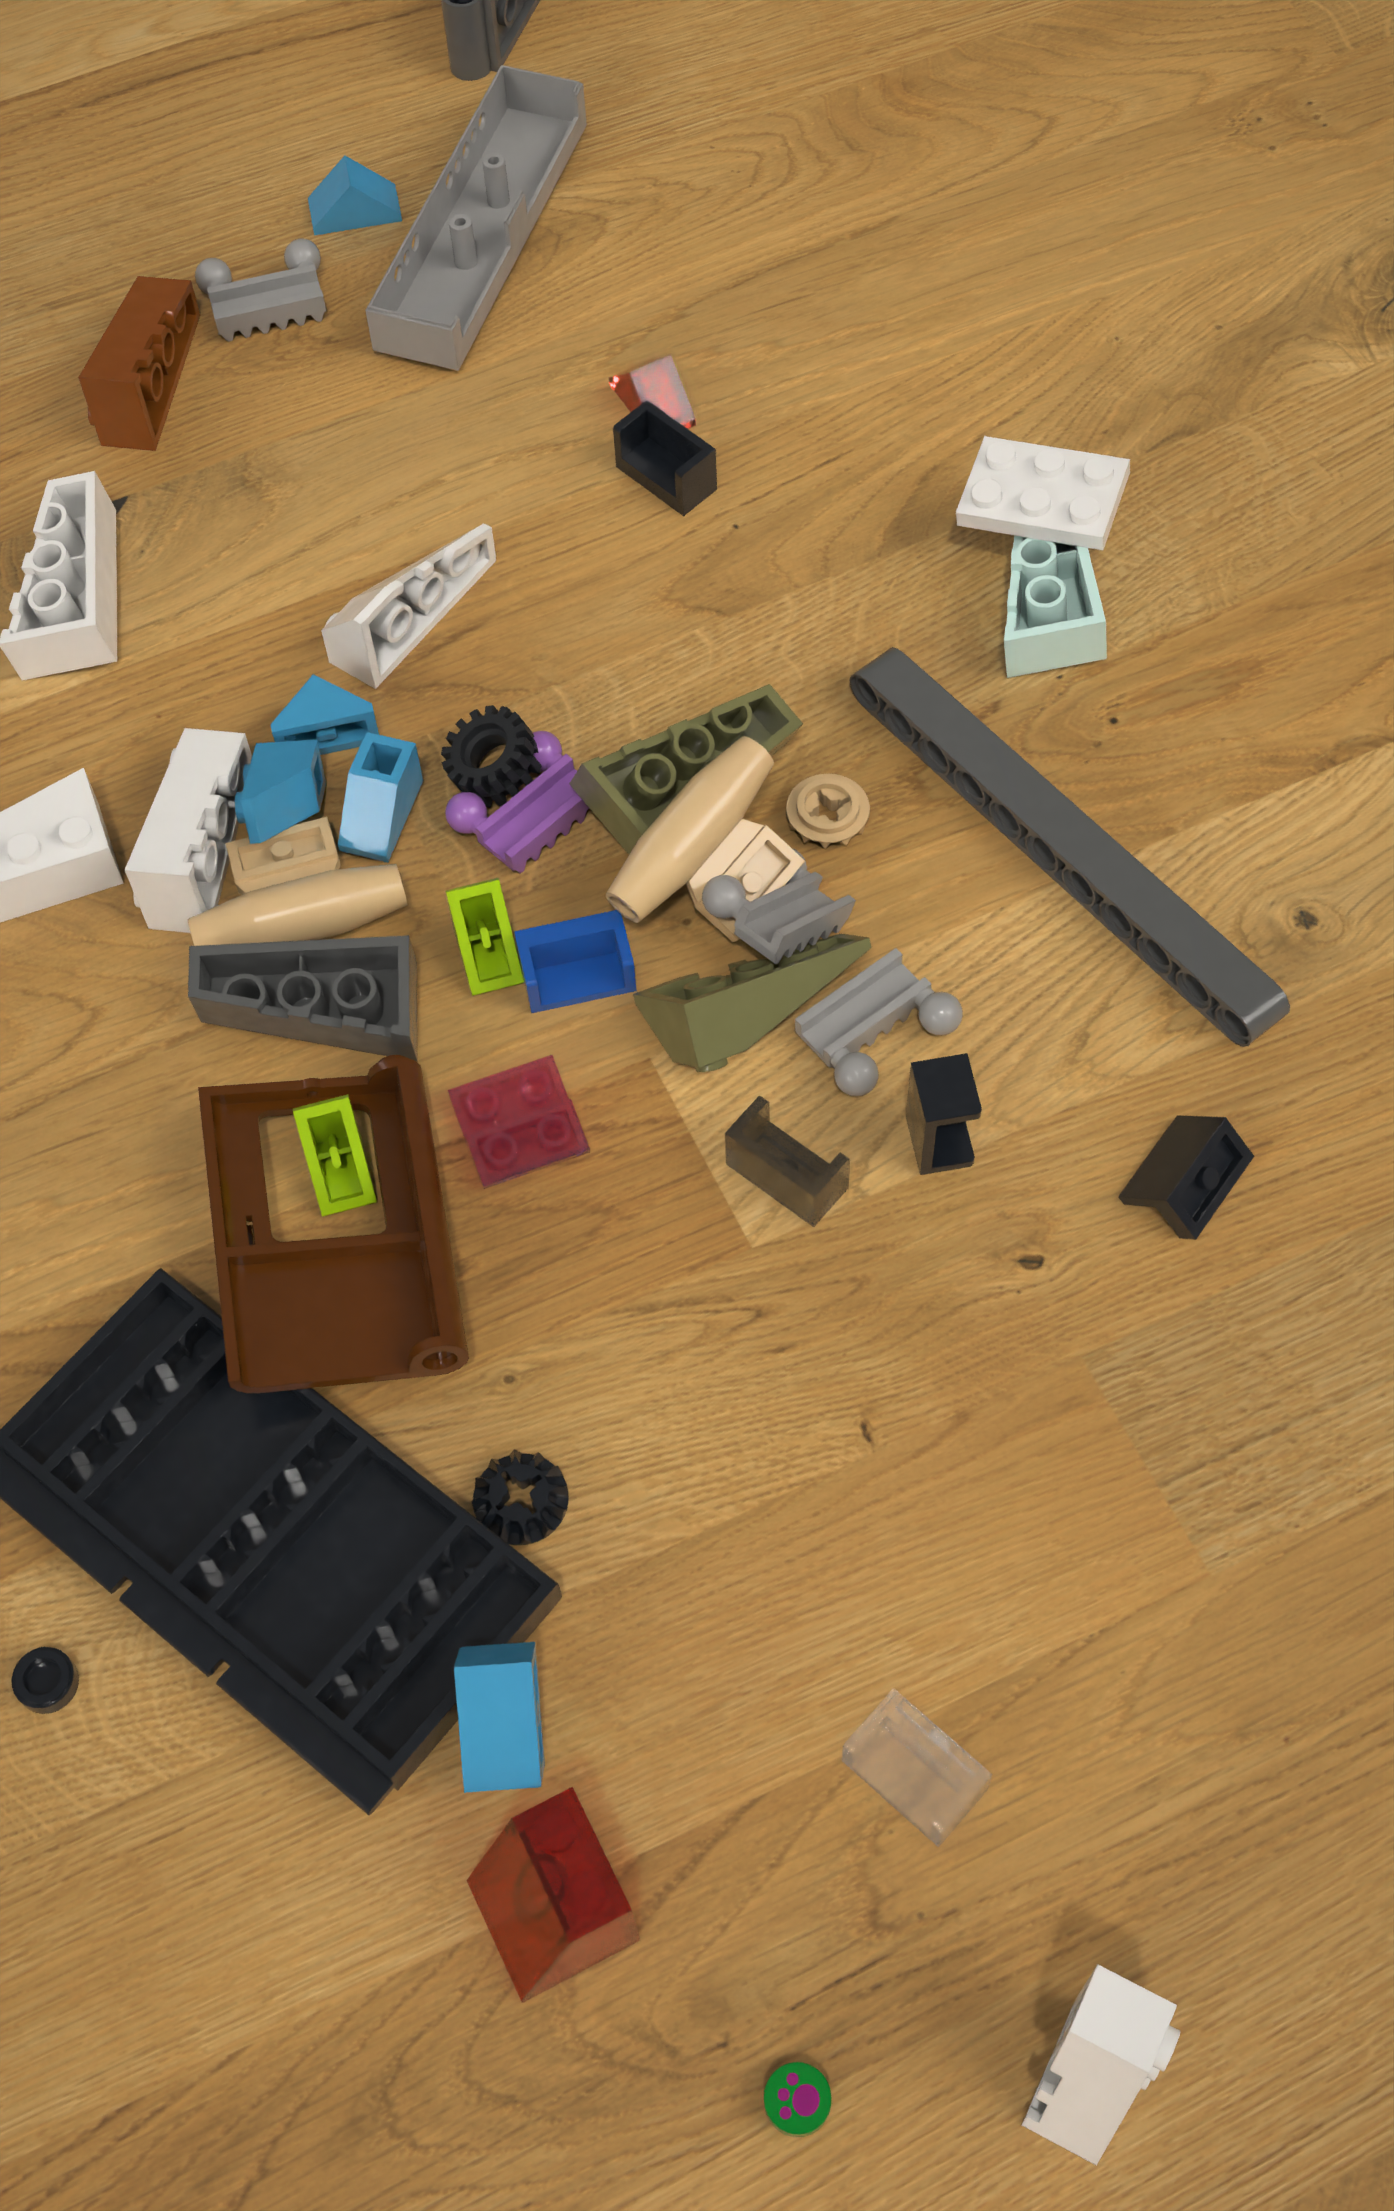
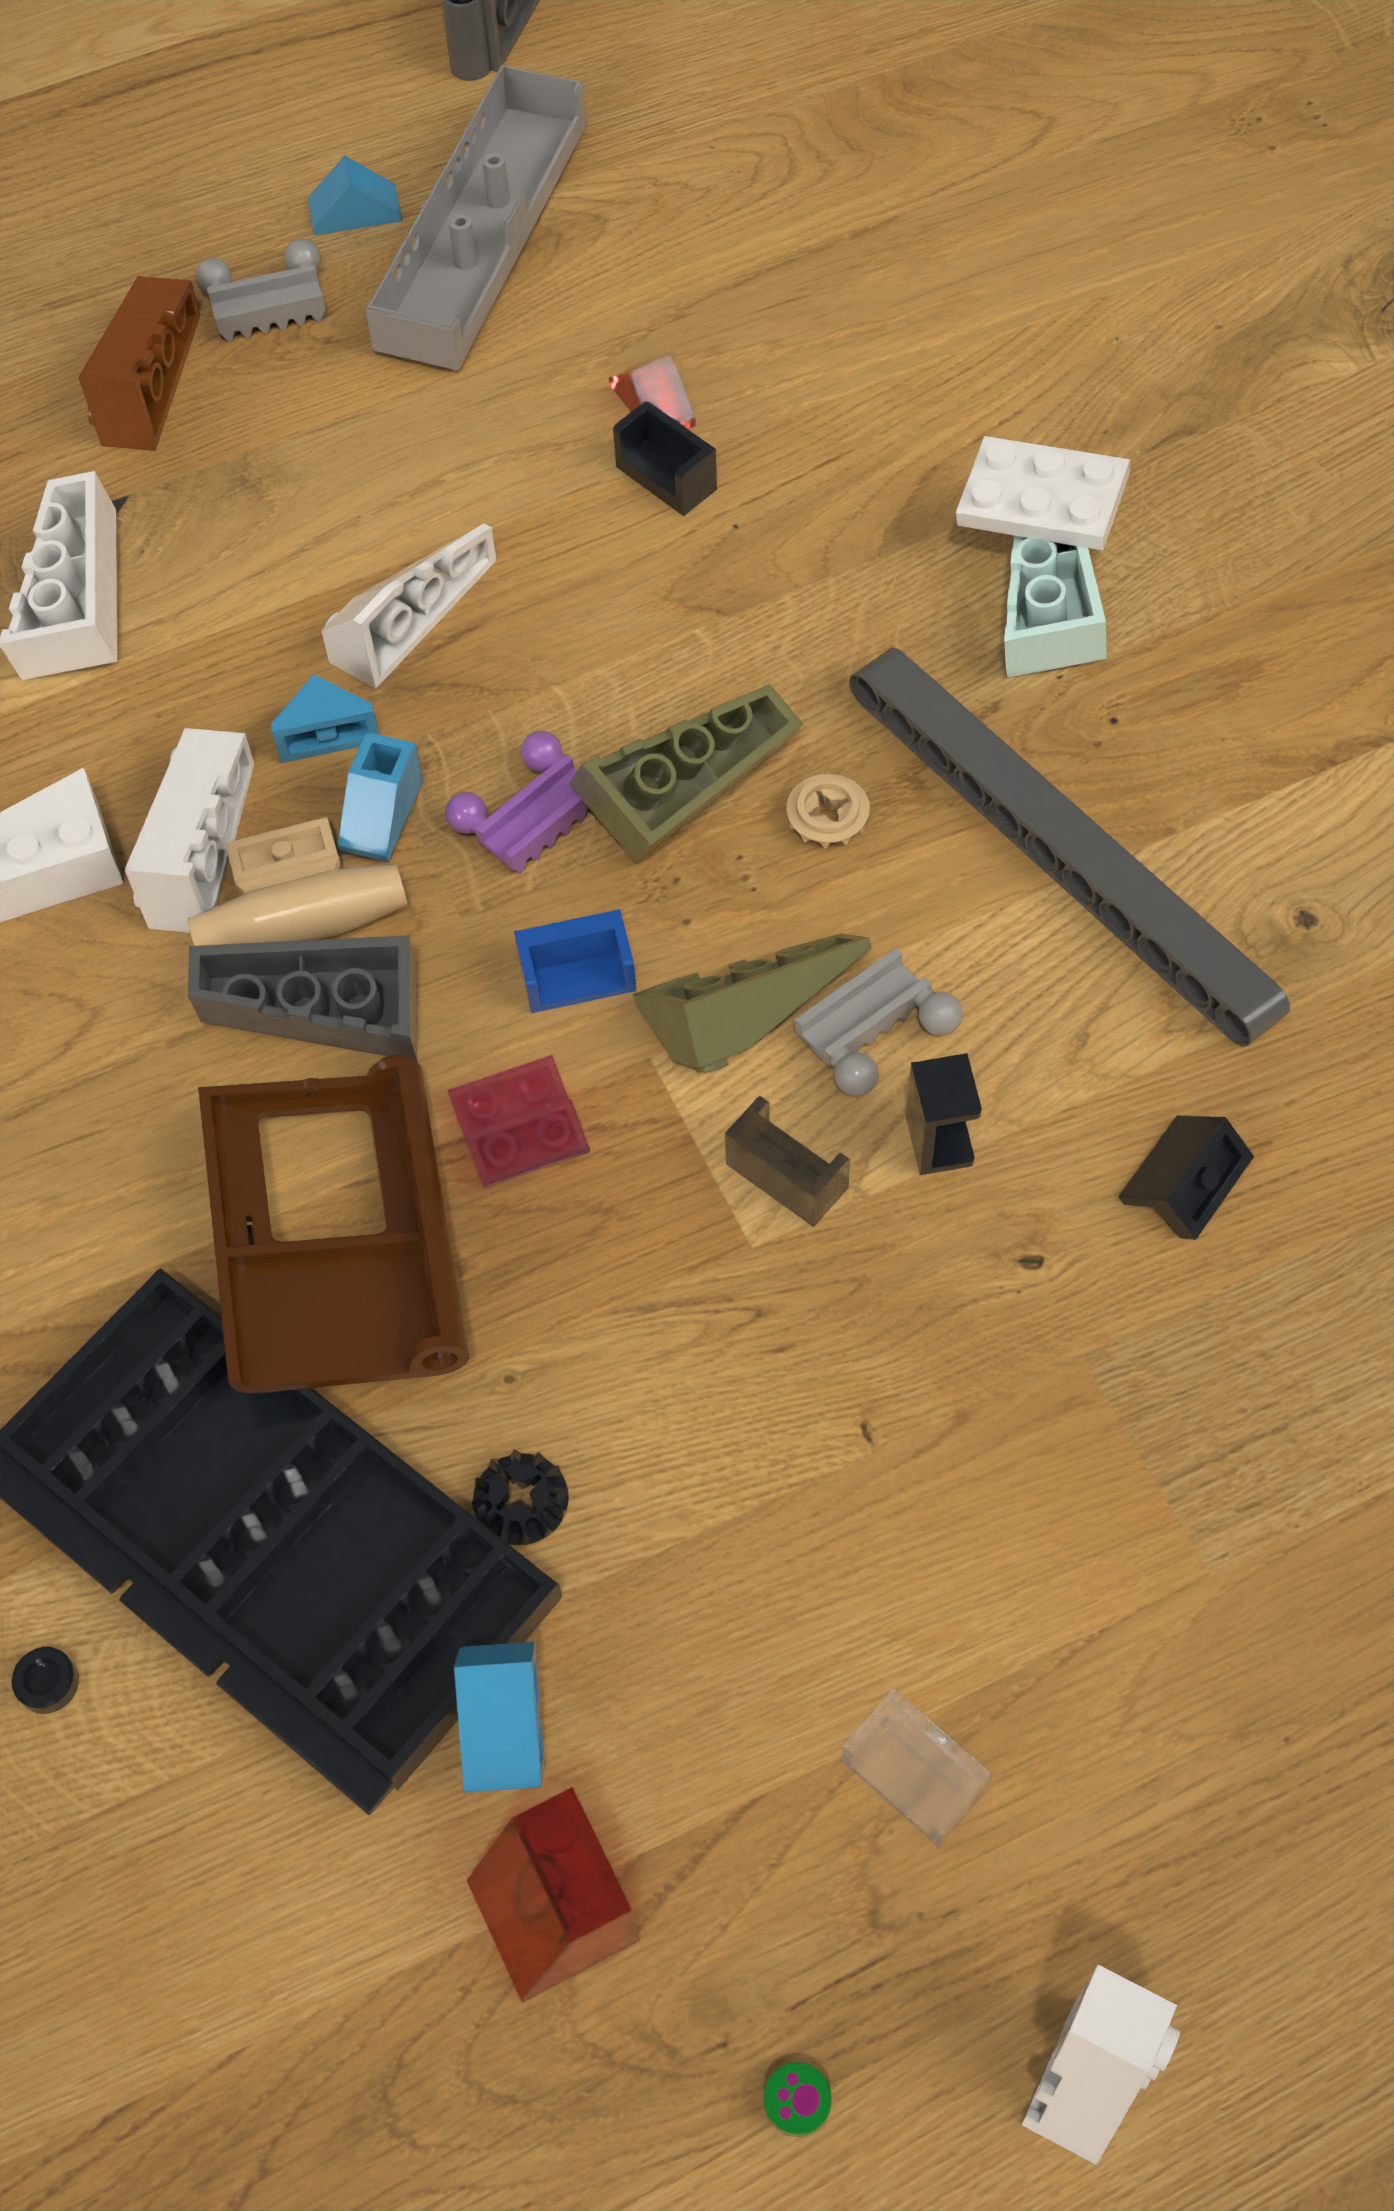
dark azure slope [235,740,326,844] -> none
lime slope [293,1094,377,1217] -> none
black tyre [441,705,542,807] -> none
lime slope [445,878,524,996] -> none
tan plate [606,736,805,942] -> none
light grey gear [702,848,856,964] -> none

